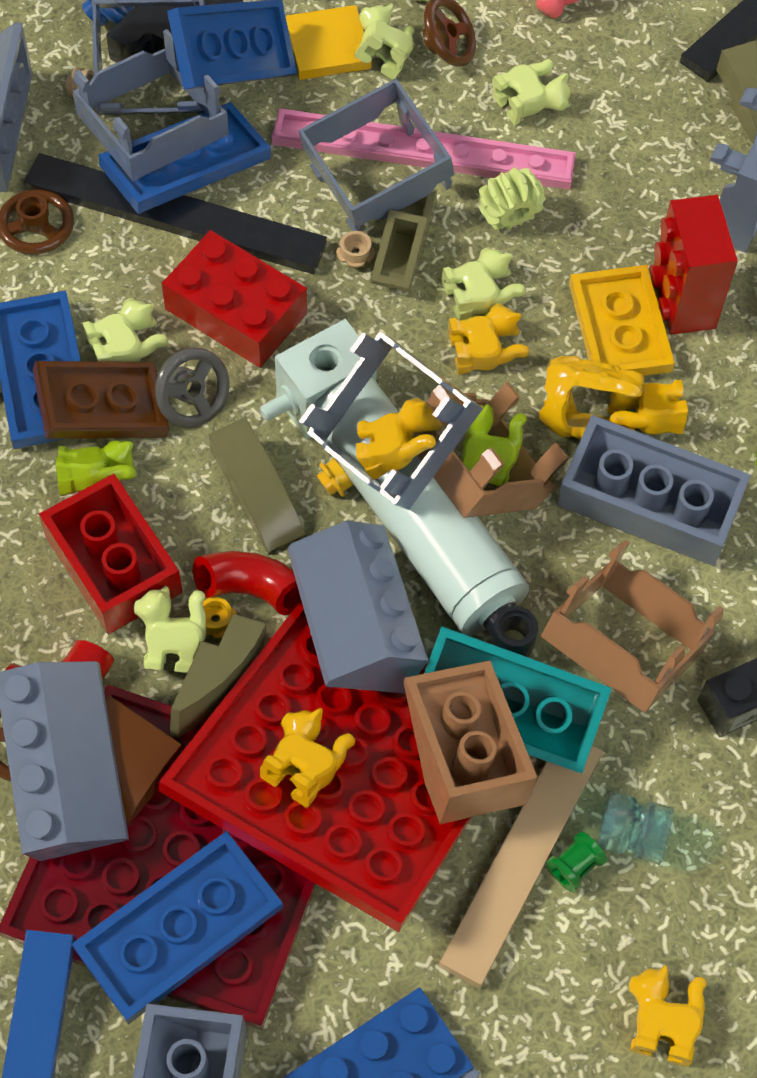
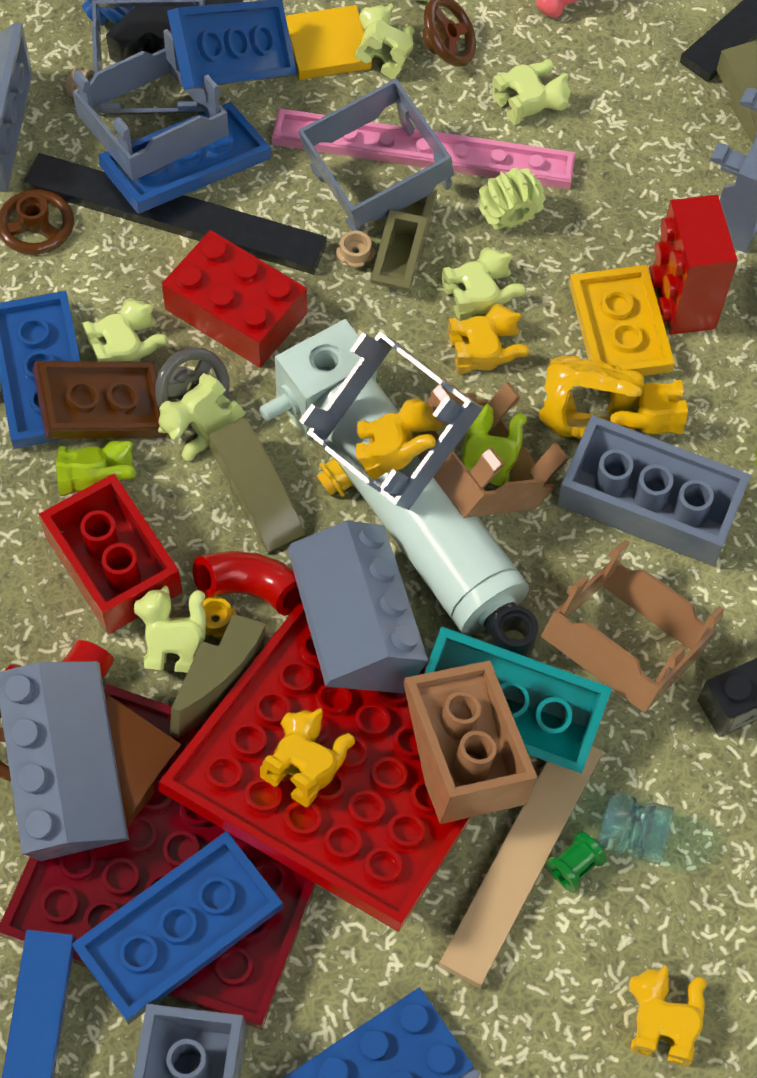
none -> yellowish green animal [158,373,246,461]

